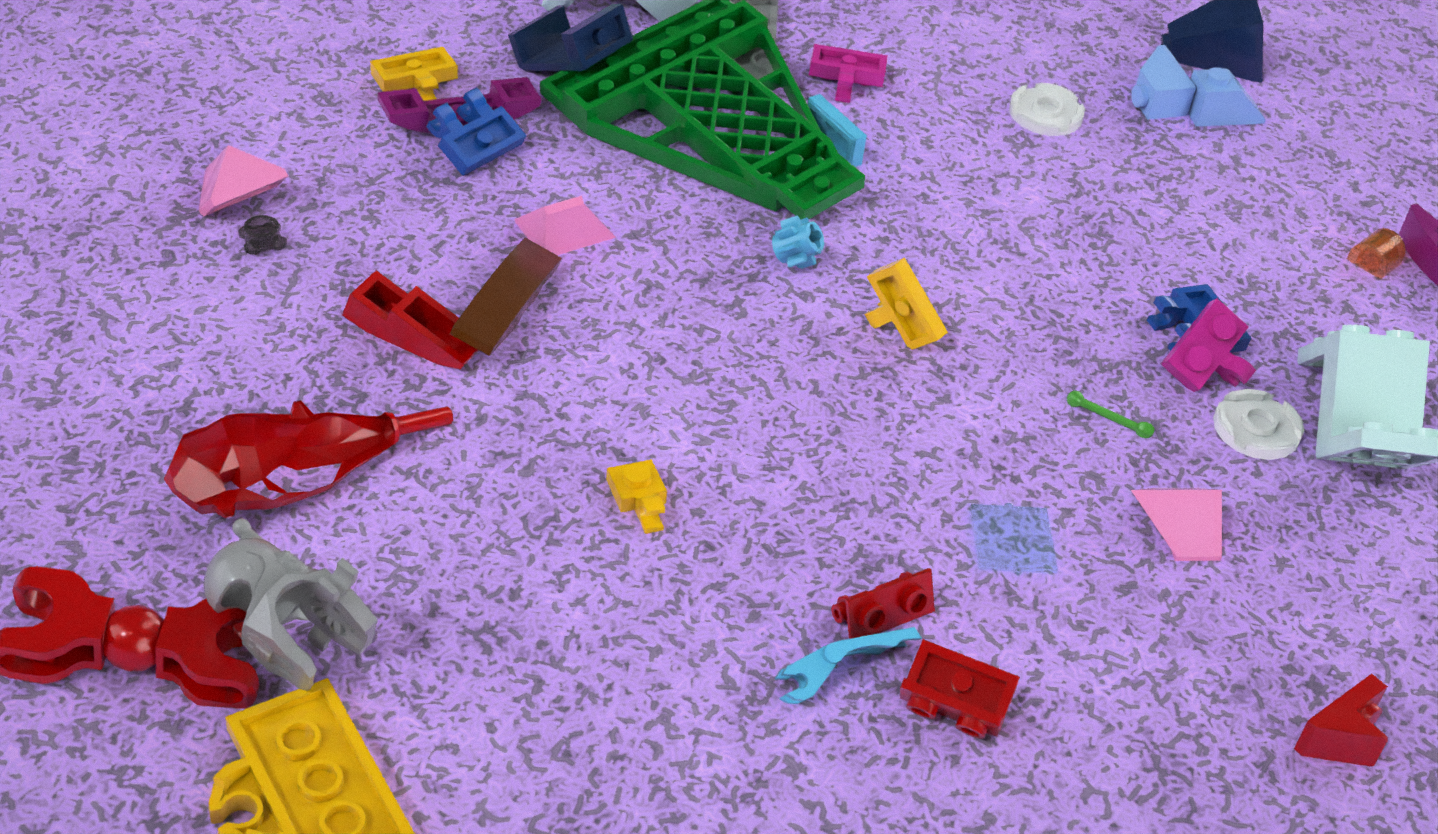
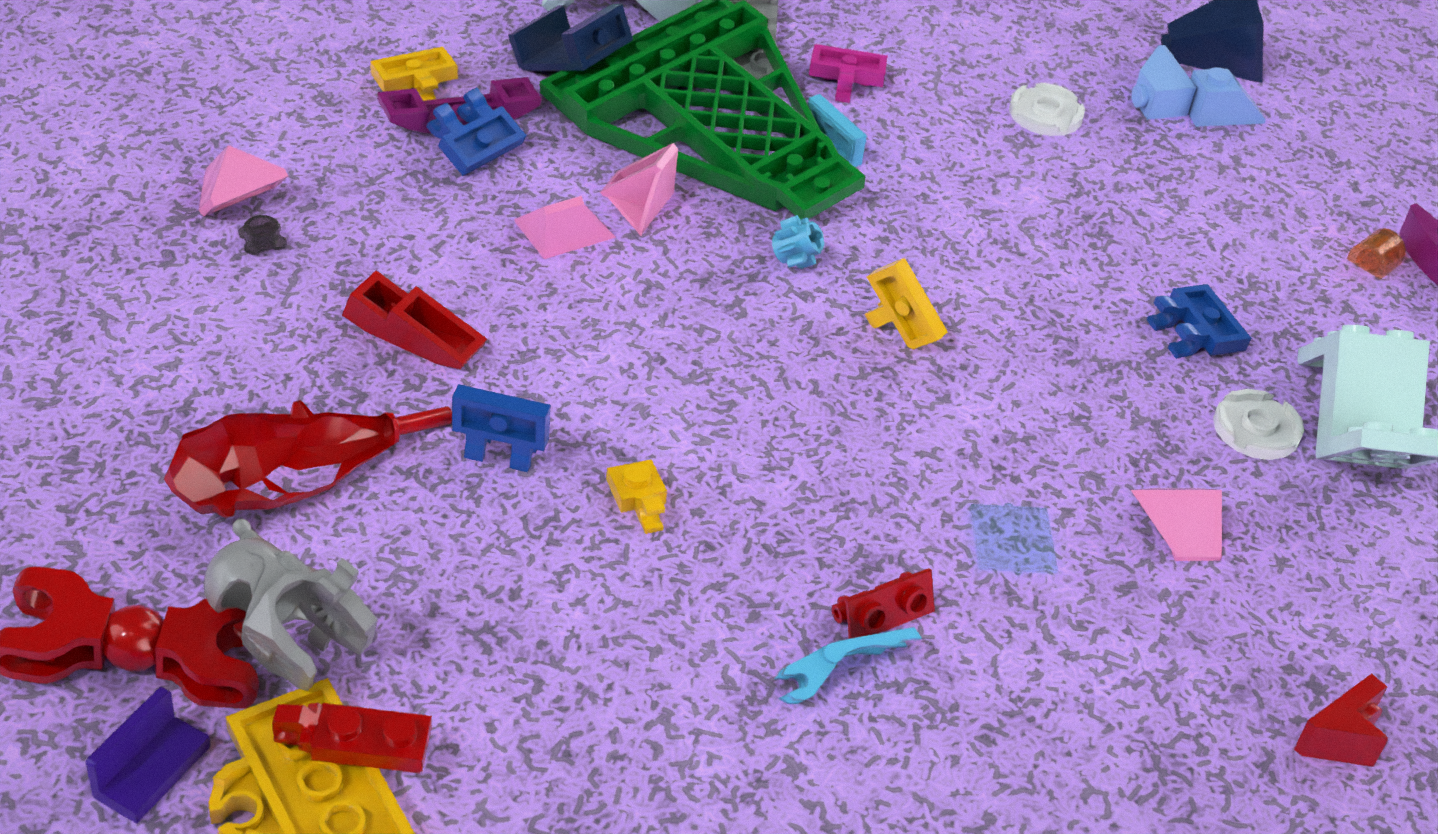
reddish brown slope [450,237,562,356] -> none
red bracket [900,639,1020,739] -> none
bright green hinge [1067,390,1155,438] -> none
dark pink plate [1161,298,1256,392] -> none
none -> dark purple panel [86,686,211,824]
none -> red hinge [272,703,432,773]
none -> blue plate [452,384,551,472]
none -> bright pink slope [600,143,678,236]

